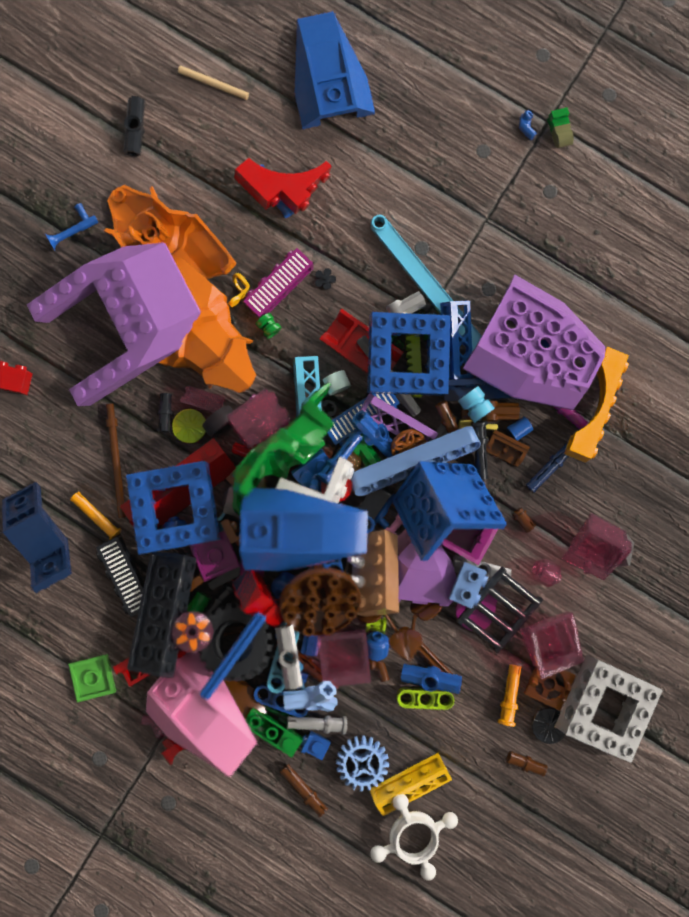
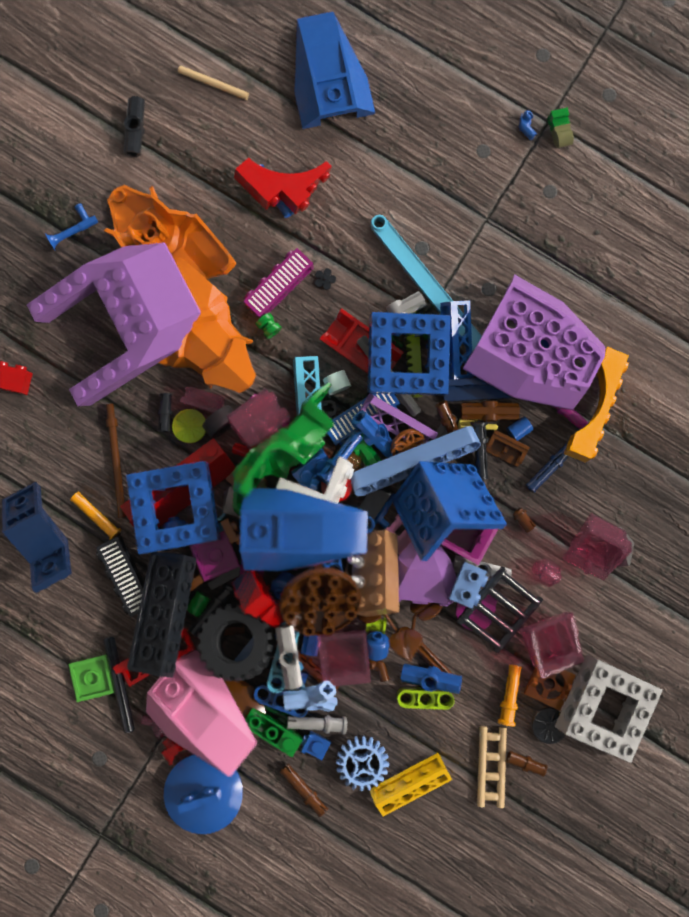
clear pink dish [172,611,213,652] -> none
blue axle [200,612,266,700] -> none
yellow piece [228,273,250,307] -> none
white piece [370,794,458,880] -> none
medium azure wheel [458,386,494,423] -> none
none -> black axle [103,636,135,733]
none -> blue bracket [164,754,243,834]
none -> tan bar [477,726,507,808]

